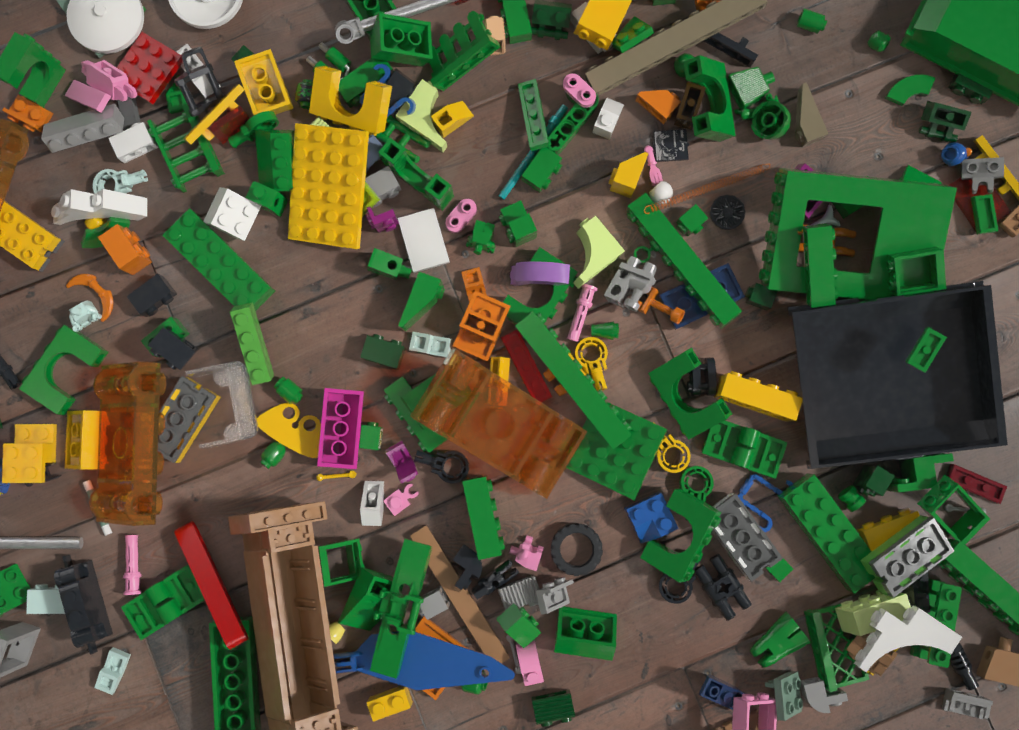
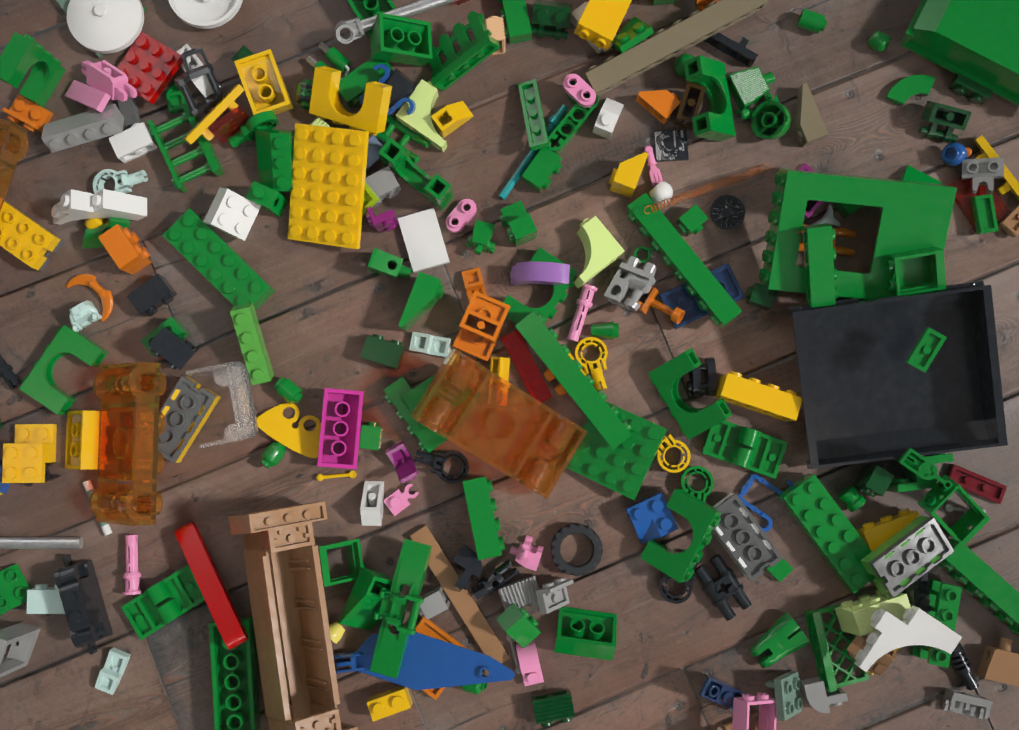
none -> green piece [898,447,953,489]

